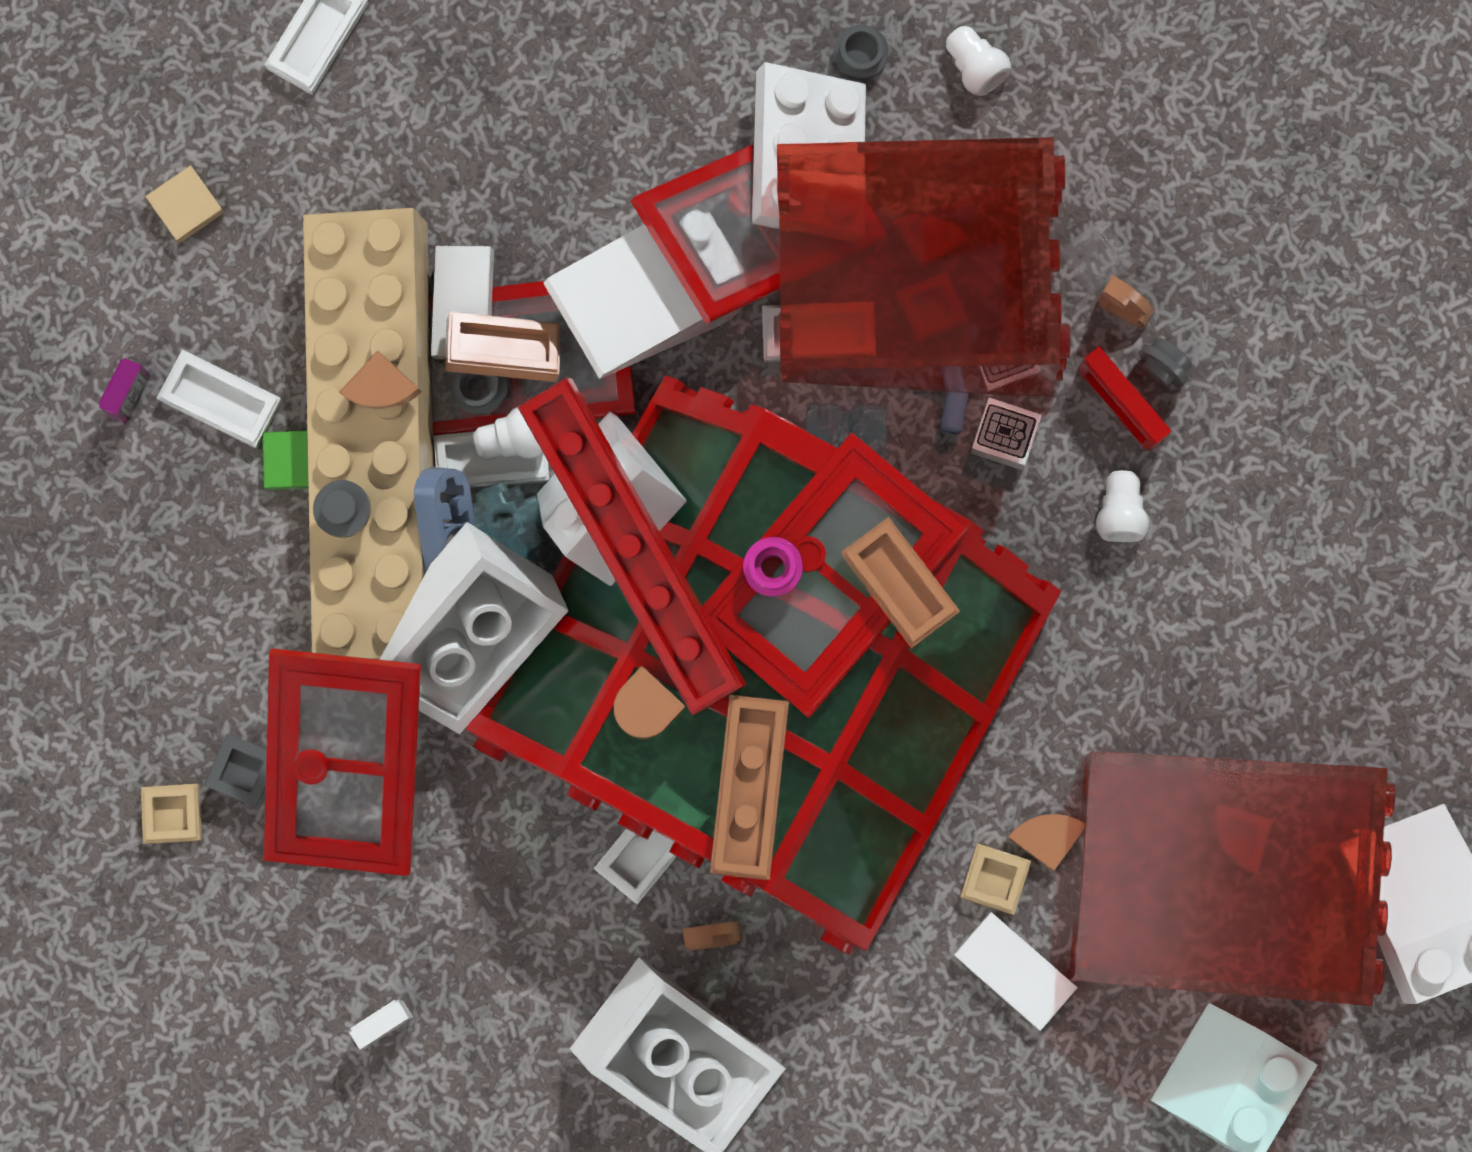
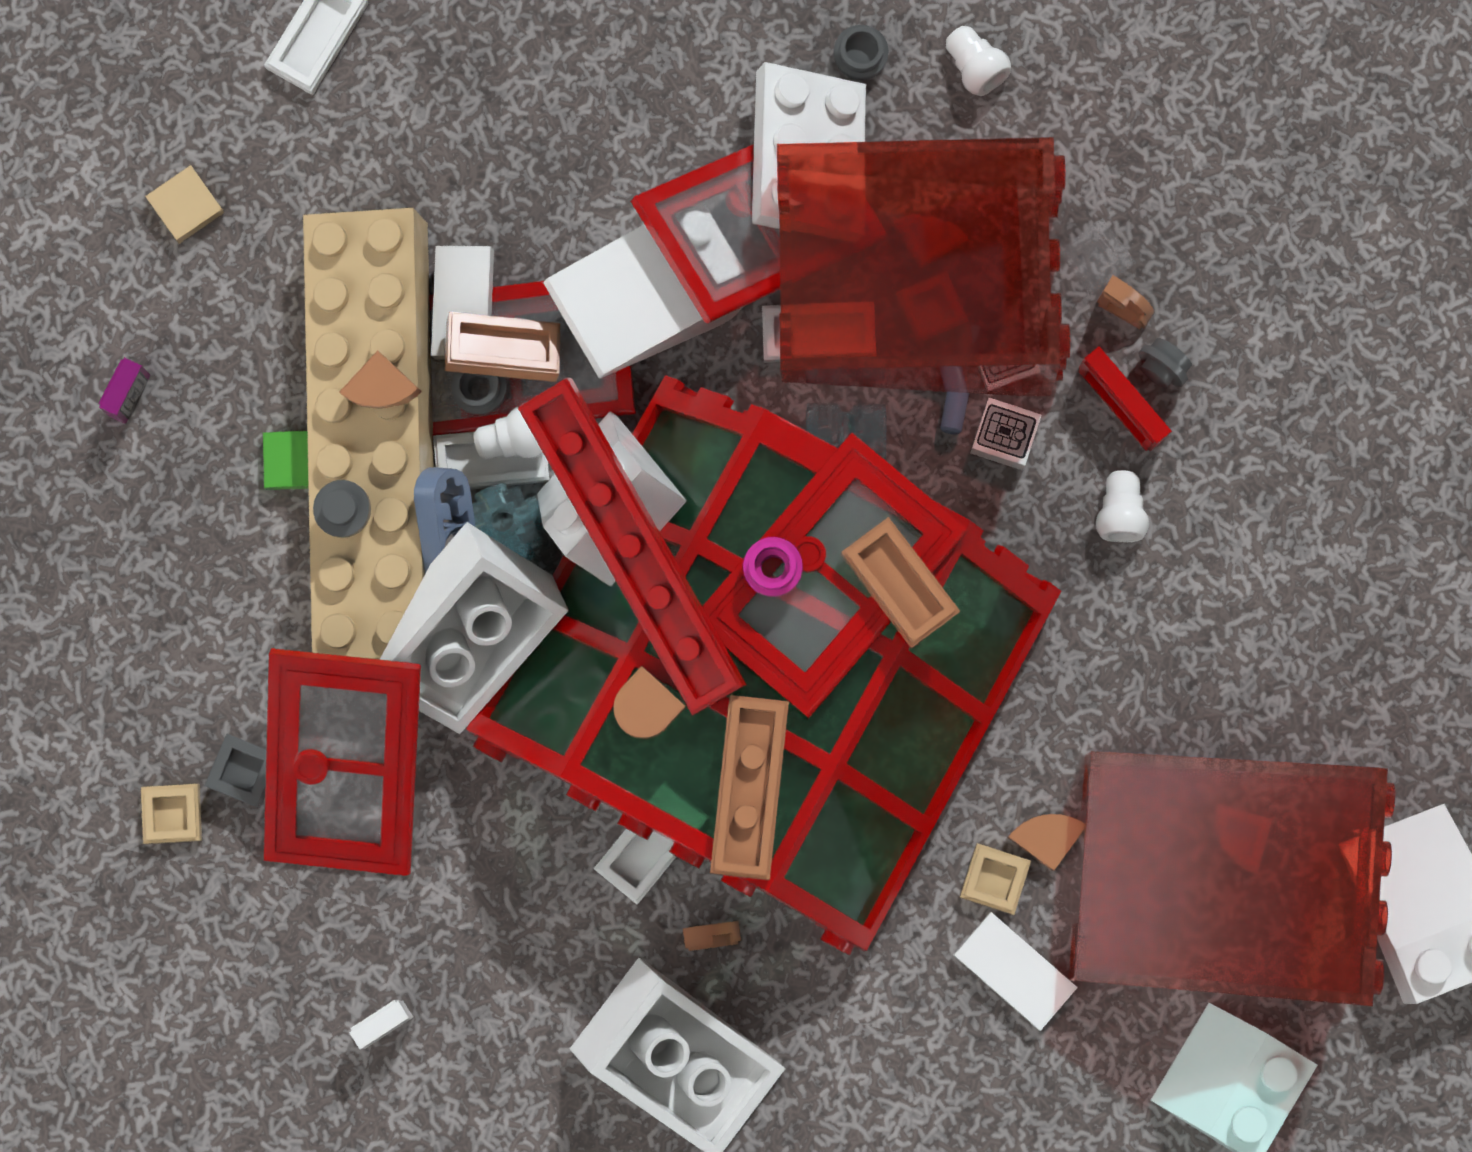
white tile [156,350,283,449] -> none

